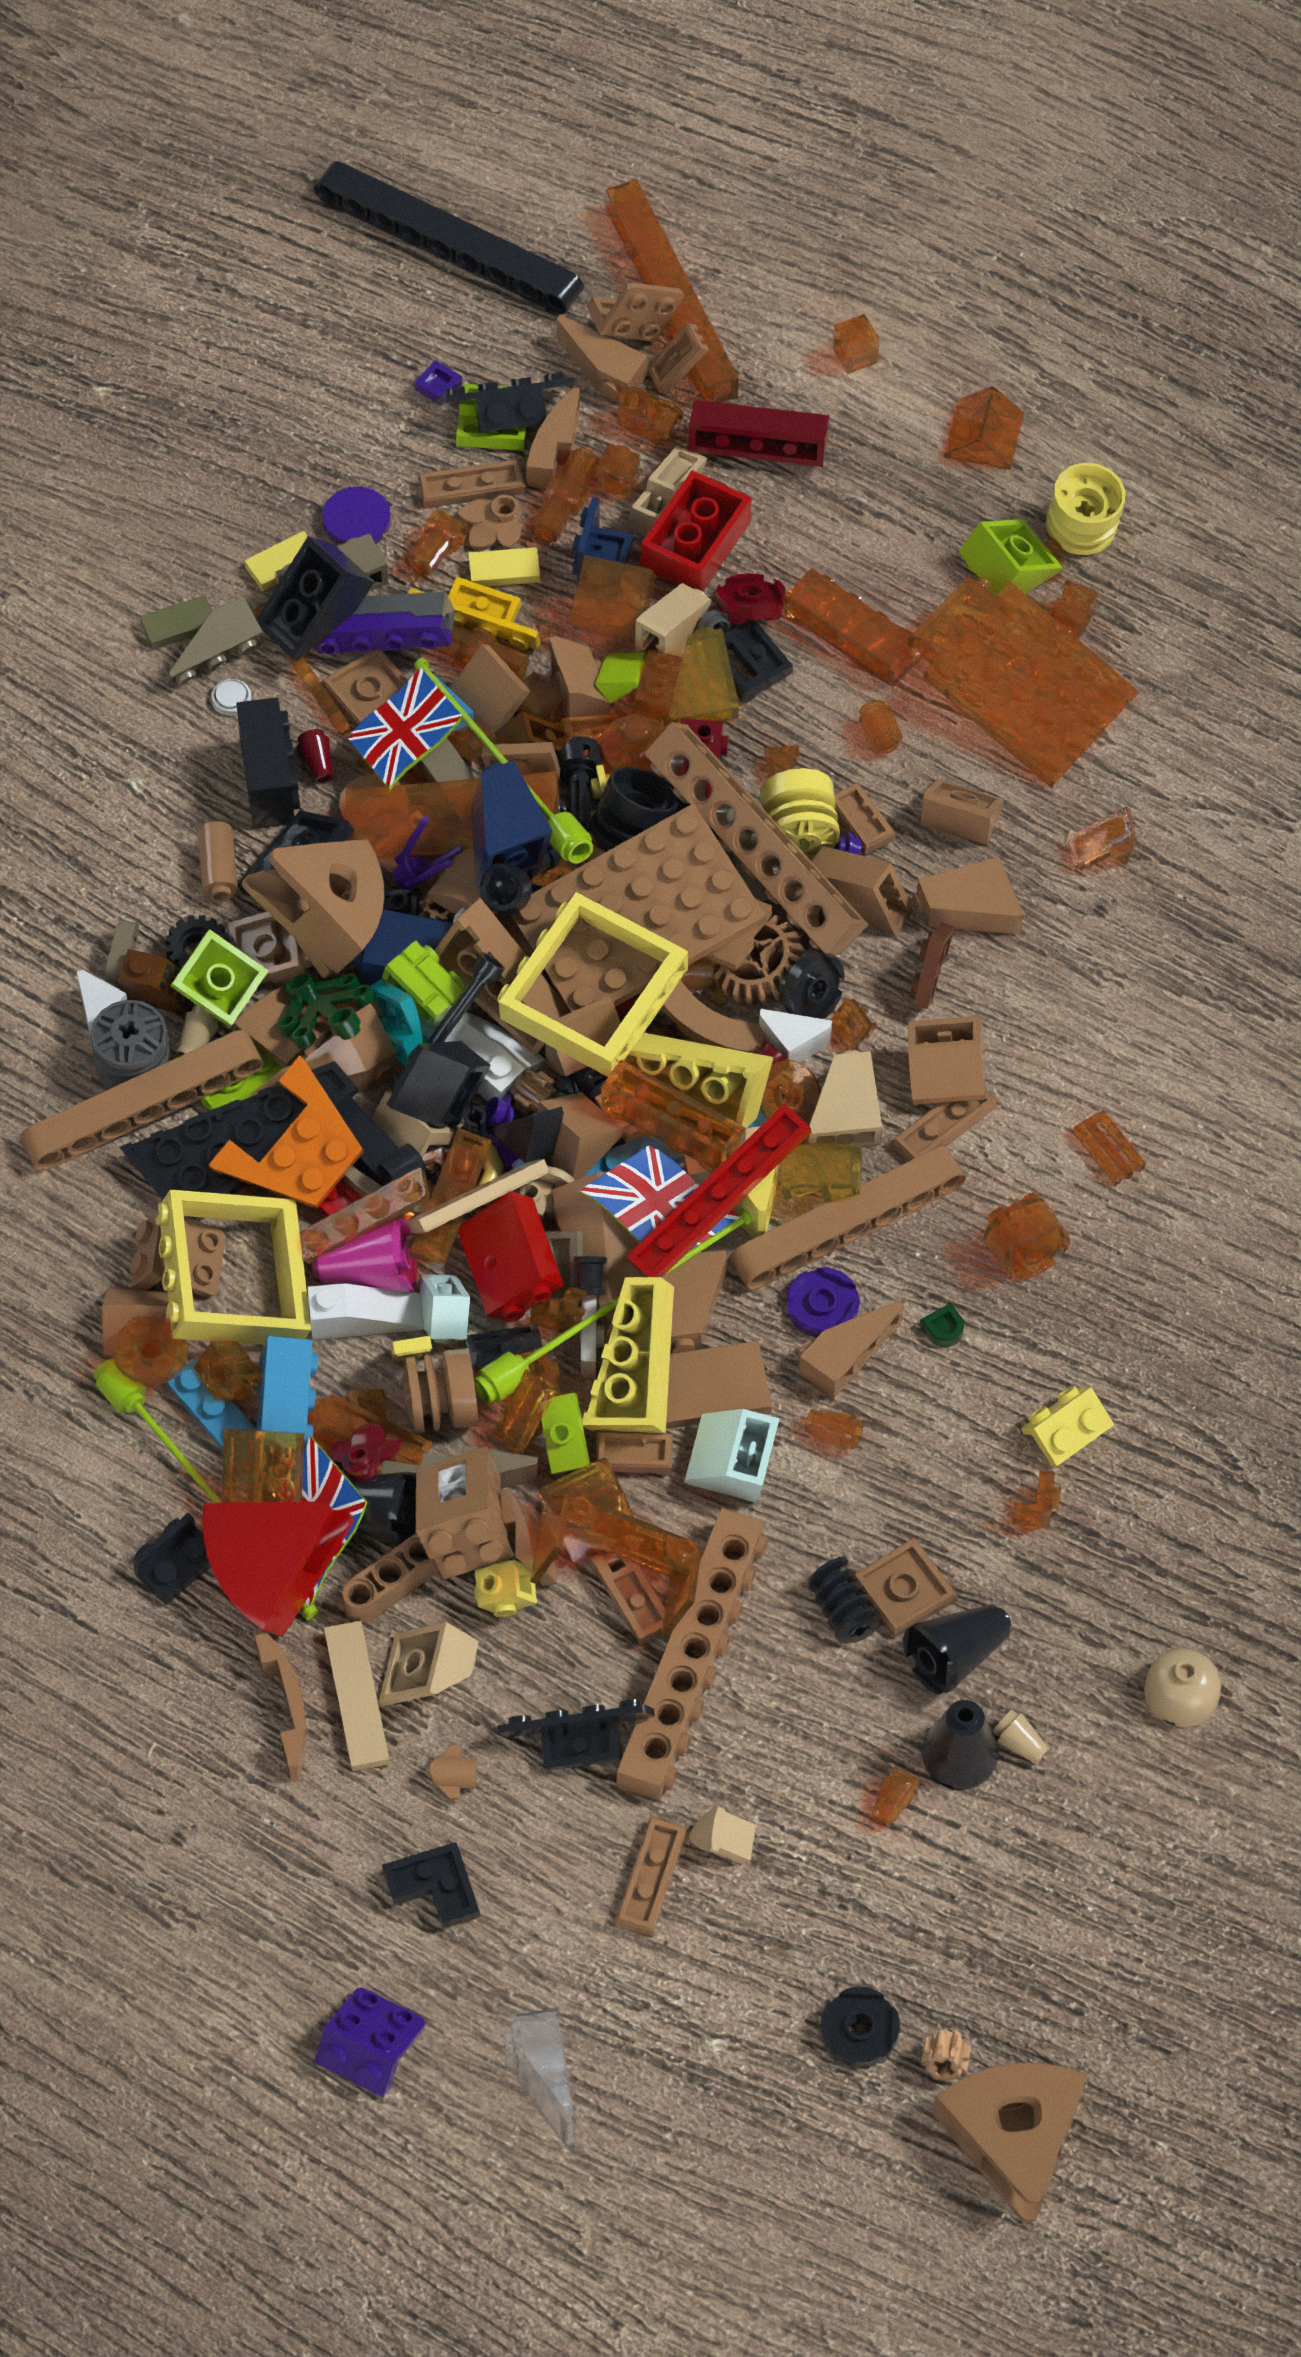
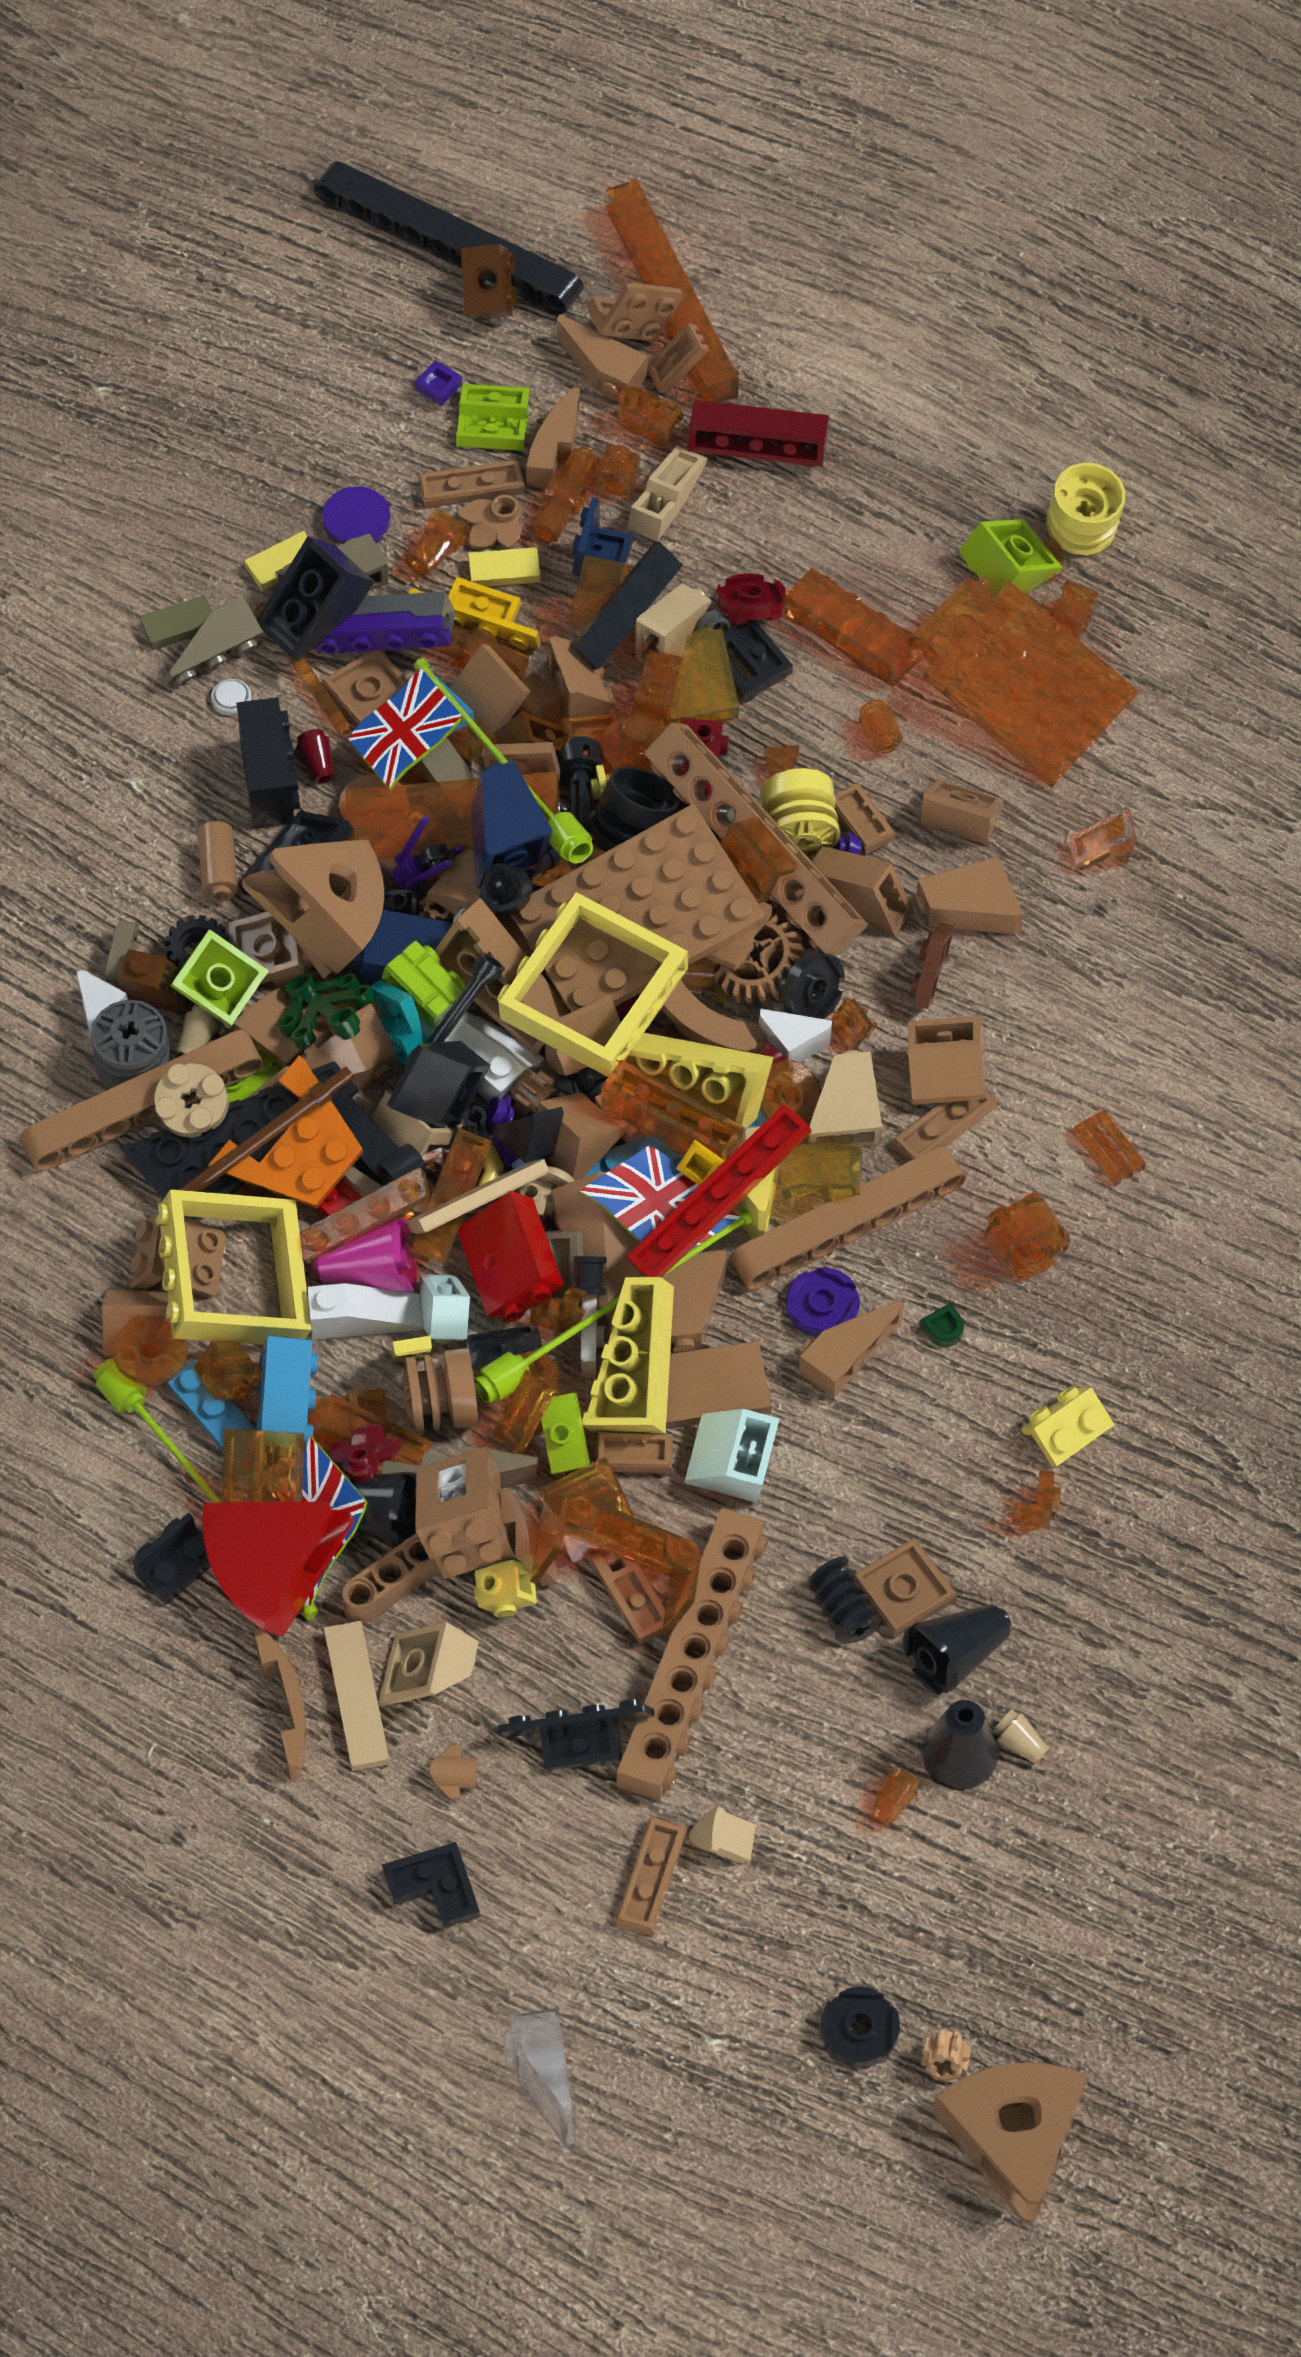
dark purple bracket [314,1988,426,2097] -> none
black bracket [437,372,575,433] -> none
lime slope [595,652,648,704] -> none
red brick [641,470,752,592] -> none
clear orange cone [805,1409,863,1450] -> none
clear orange brick [833,314,879,374] -> none
clear orange slope [944,386,1024,470] -> none
tan cylinder [1144,1648,1222,1728] -> none
none -> tan plate [154,1063,229,1138]
none -> reddish brown bar [179,1066,354,1192]
none -> black plate [419,844,454,869]
none -> reddish brown brick [461,244,517,320]
none -> black tile [570,541,683,669]
none -> yellow slope [676,1140,724,1185]
none -> clear orange bracket [721,817,797,904]

